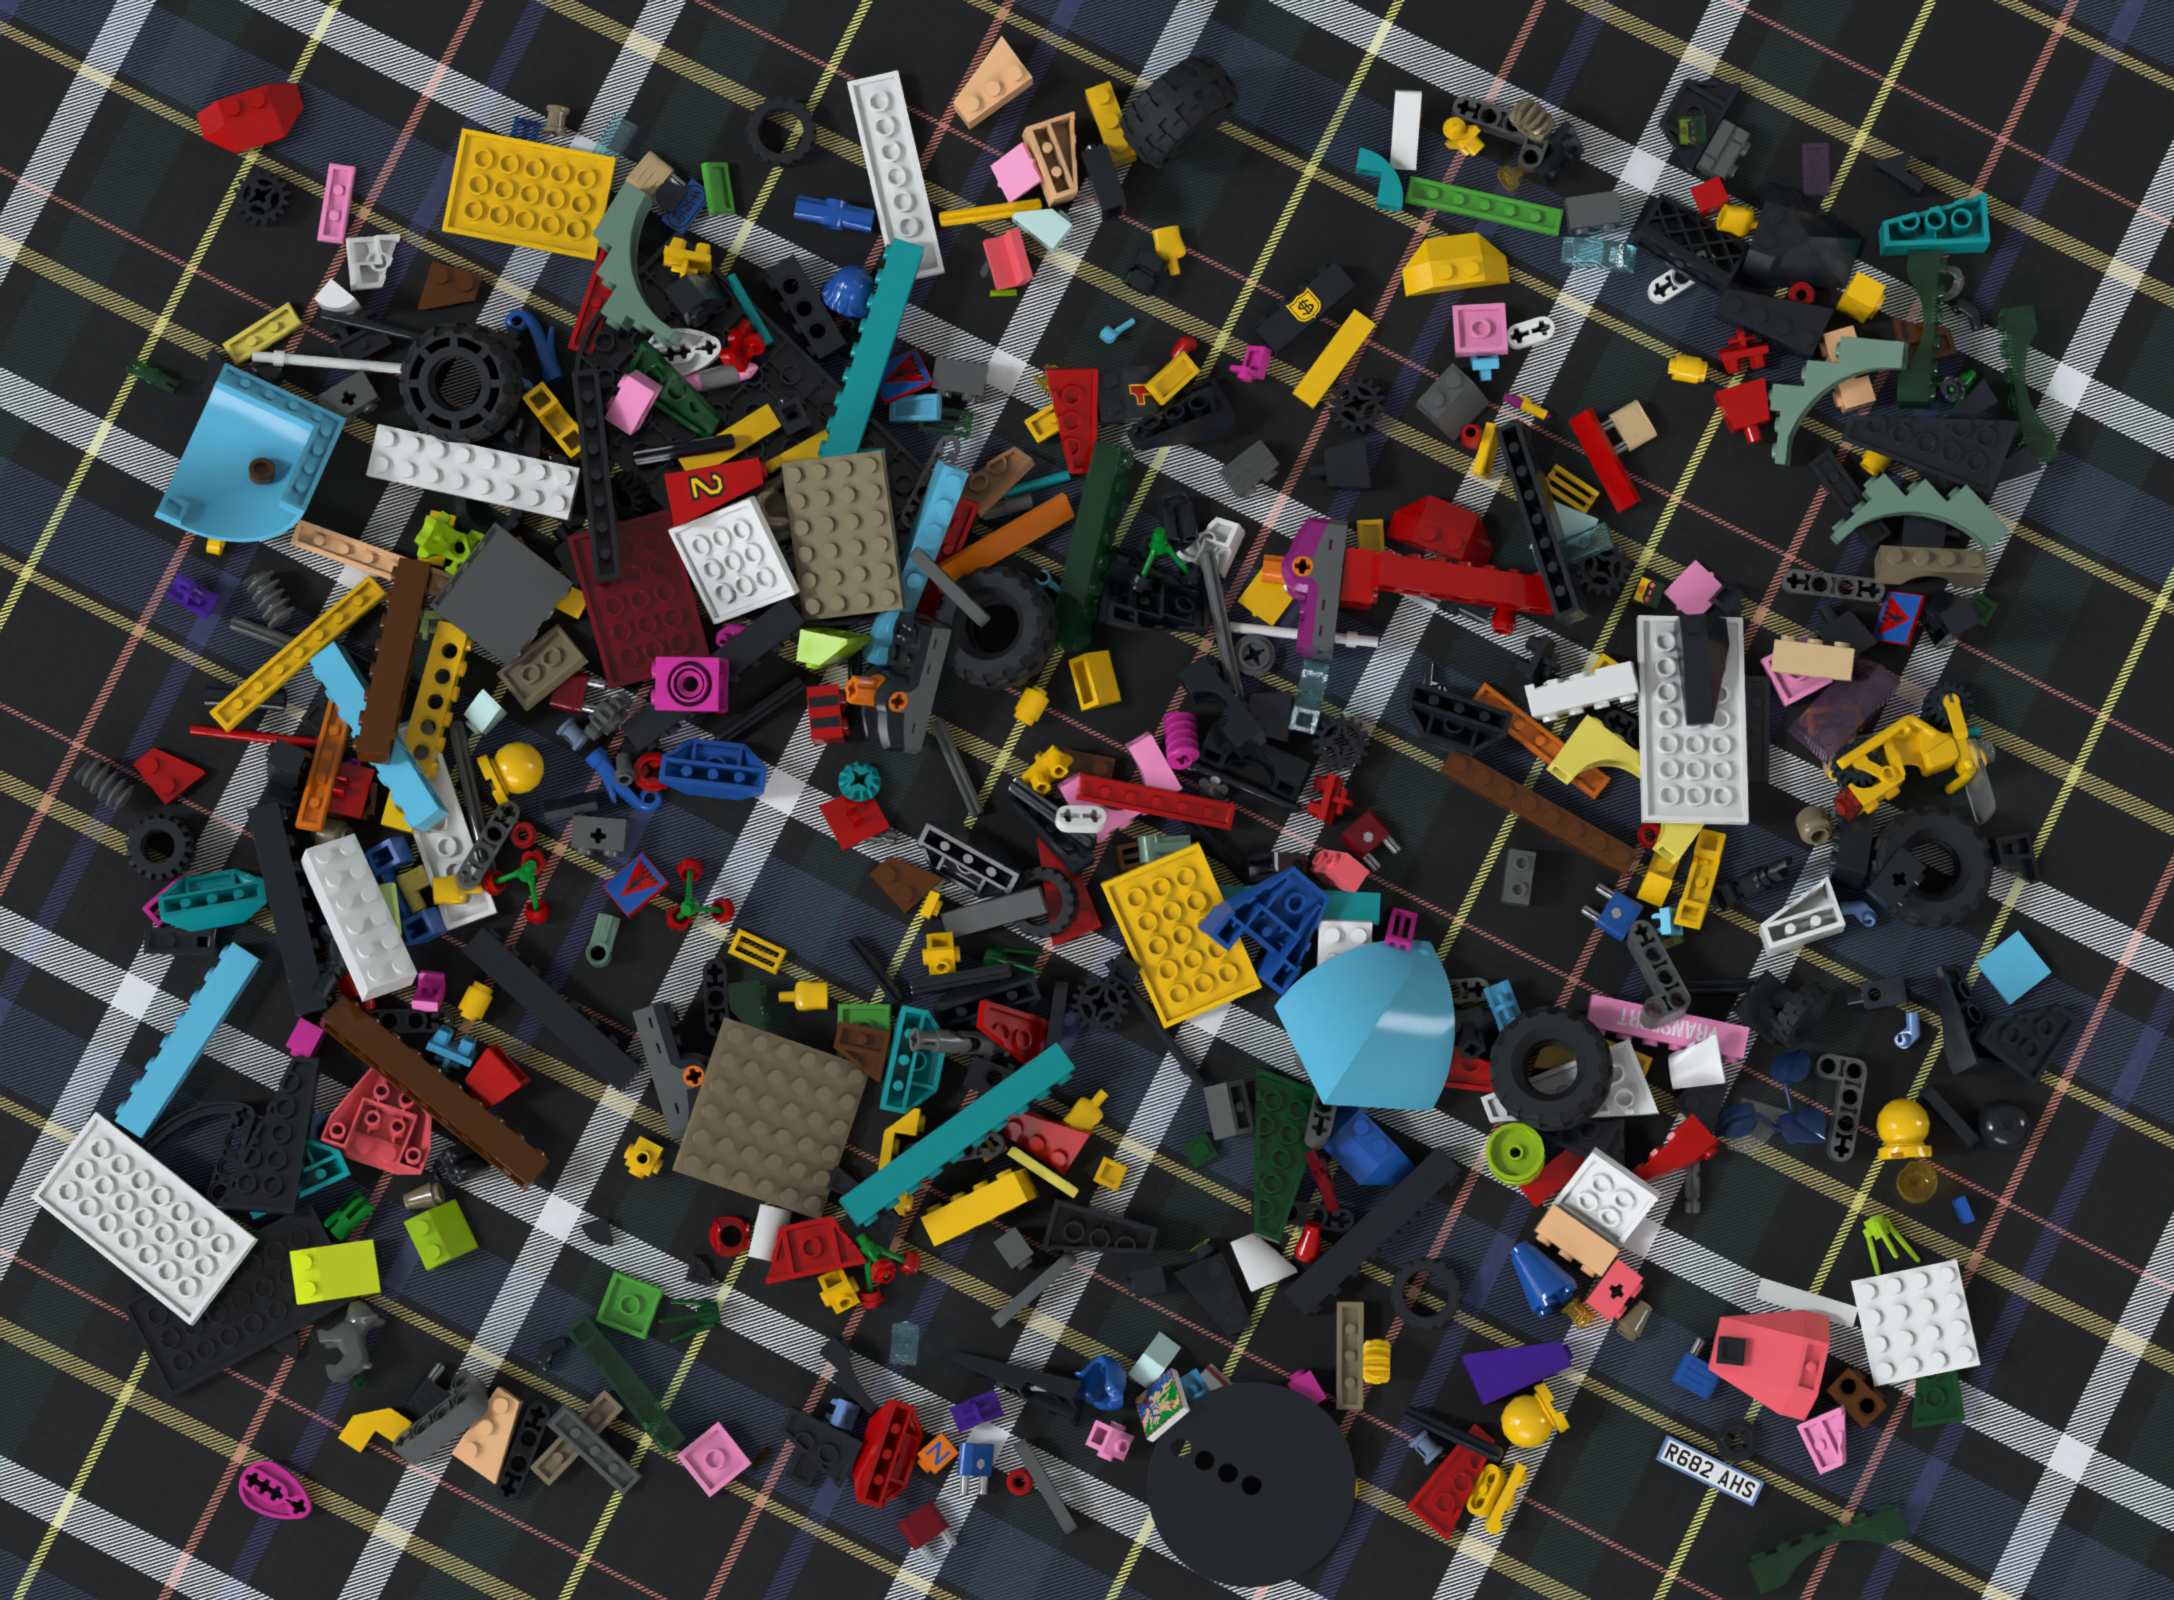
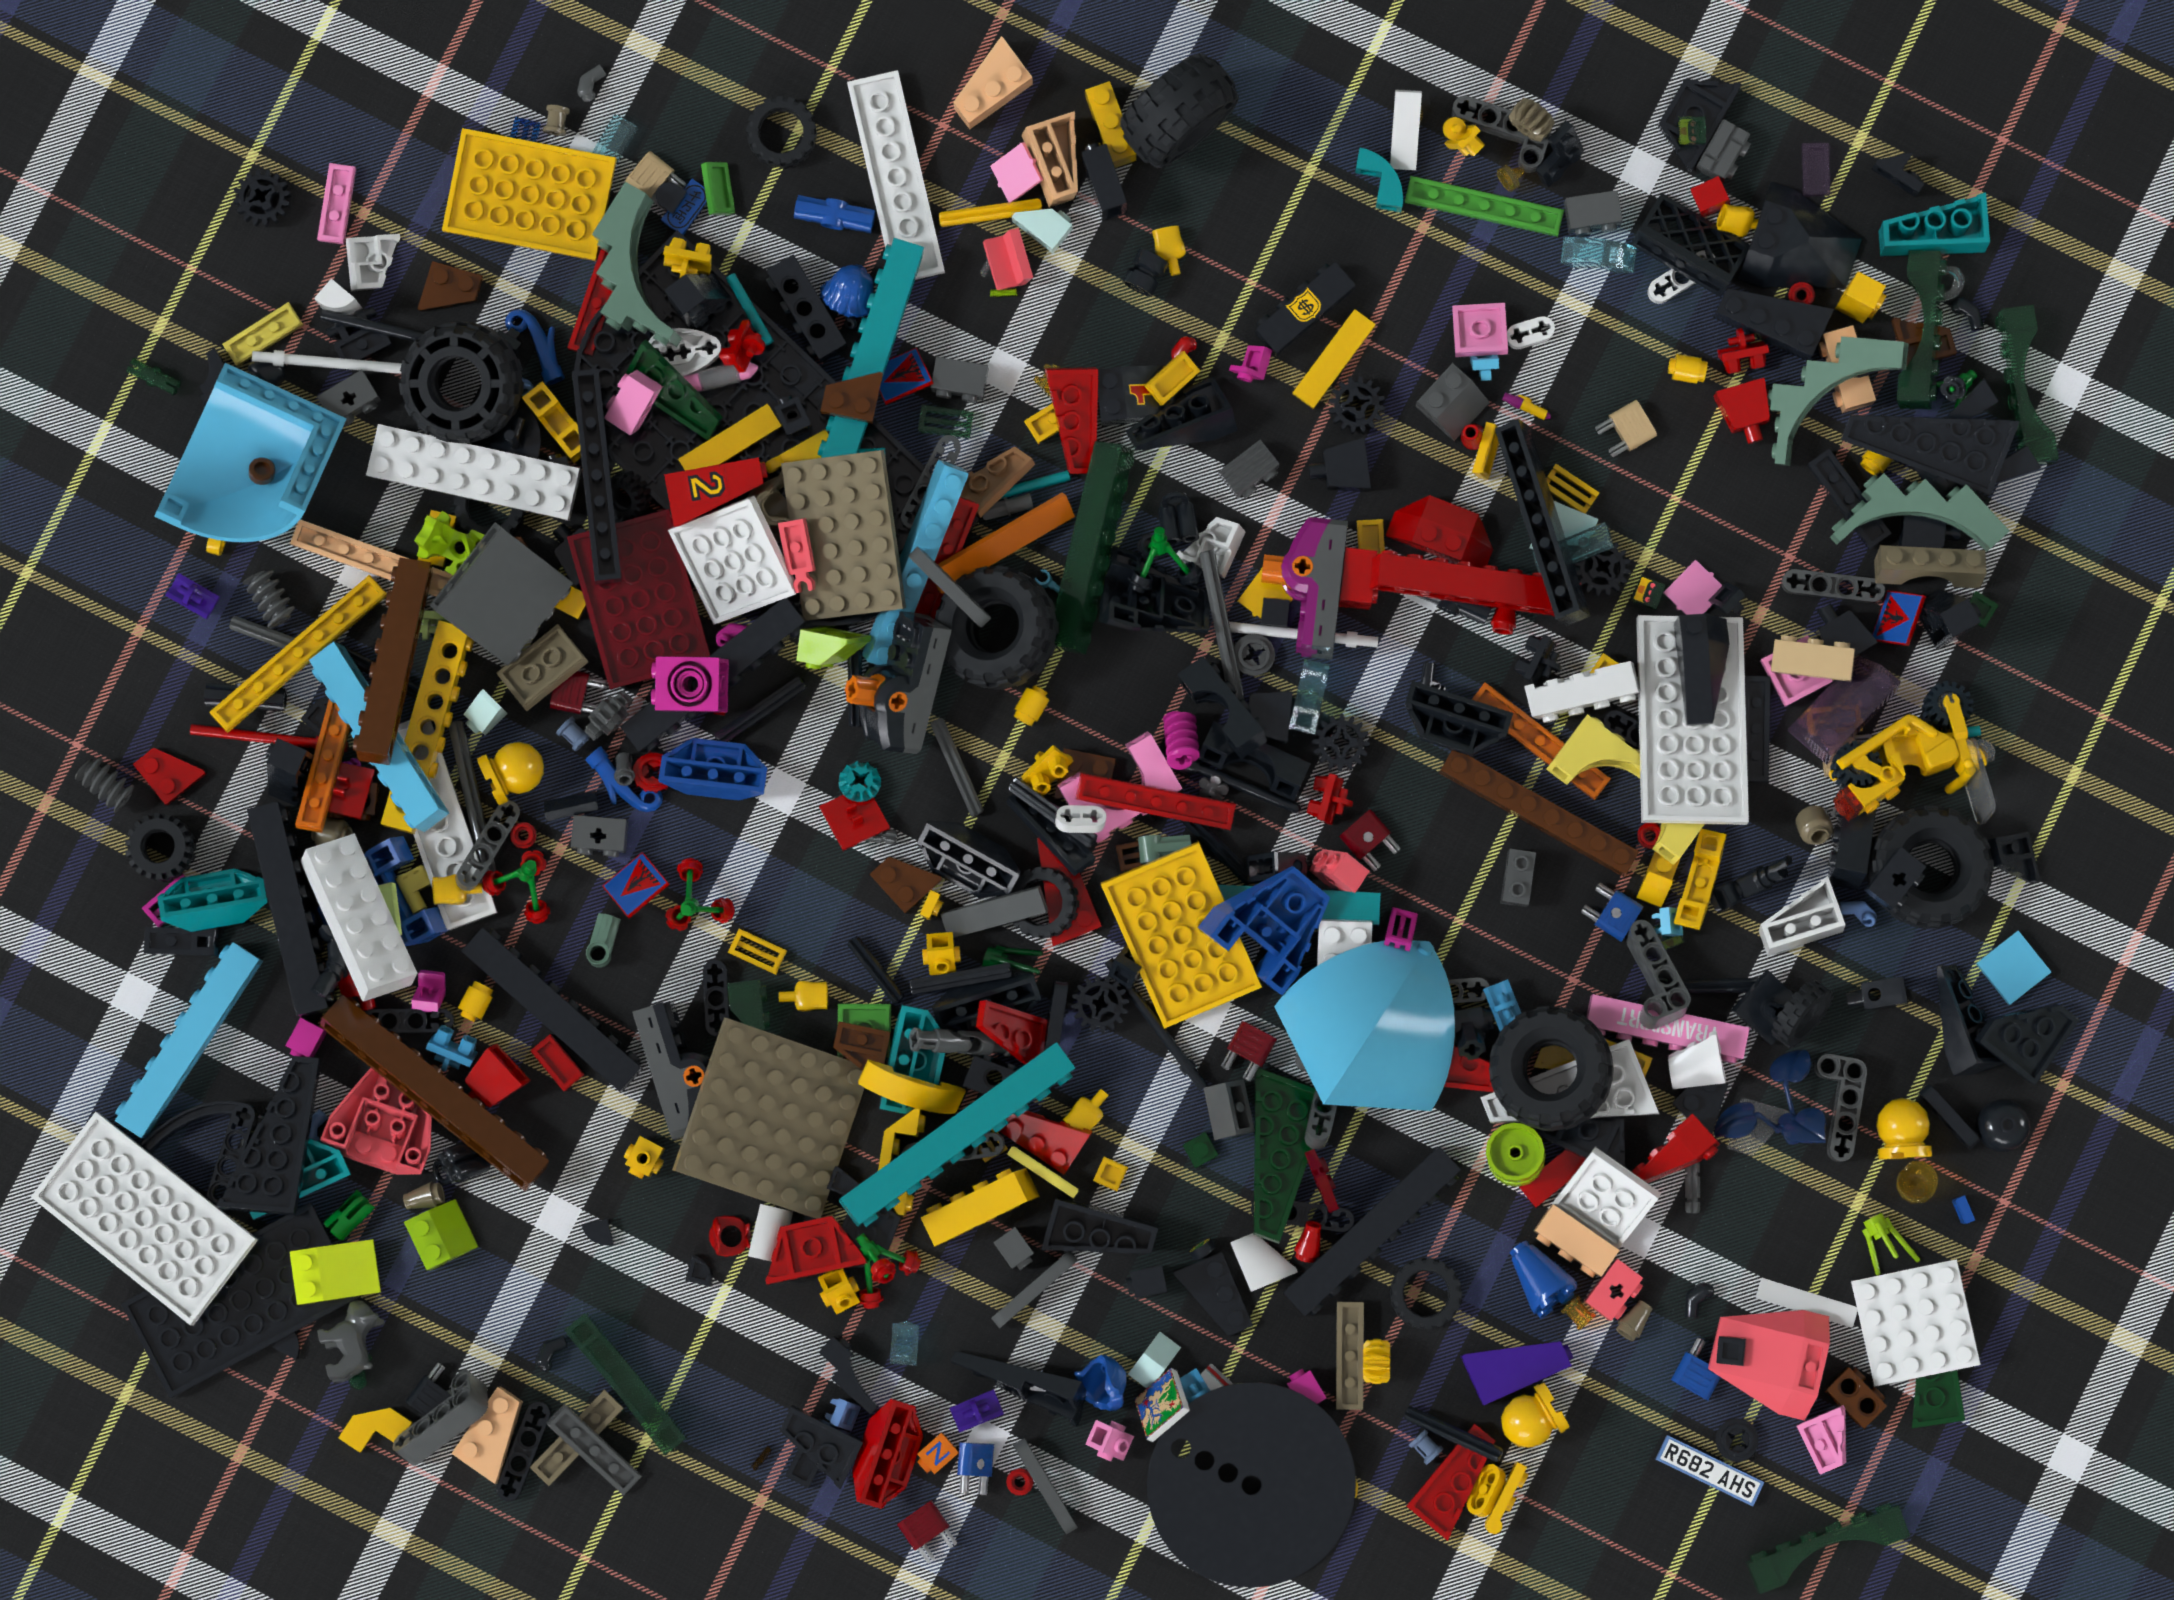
red wedge [196,82,304,154] -> none
dark pink piece [239,1461,313,1519] -> none
bright green tile [595,1271,664,1340] -> none
black axle [632,434,736,465] -> none
dark green plant [659,1298,721,1343] -> none
bright pink plate [676,1422,752,1497] -> none
red brick [806,684,850,745] -> none
medium azure tile [889,394,942,423] -> none
yellow brick [1068,650,1121,711] -> none
medium azure hand [1099,318,1135,344] -> none
blue wedge [1324,1105,1415,1186] -> none
yellow wedge [1402,232,1510,297] -> none
red tile [1569,408,1641,513] -> none
medium blue arm [1894,1012,1920,1049] -> none
none -> red tile [530,1034,585,1092]
none -> dark grey arm [577,64,606,102]
none -> coral plate [778,518,816,593]
none -> reddish brown wing [820,372,883,424]
none -> yellow slope [858,1059,966,1114]
none -> dark red piece [1221,1021,1277,1081]
none -> black tile [1261,598,1290,628]
none -> black arm [1685,1282,1714,1318]

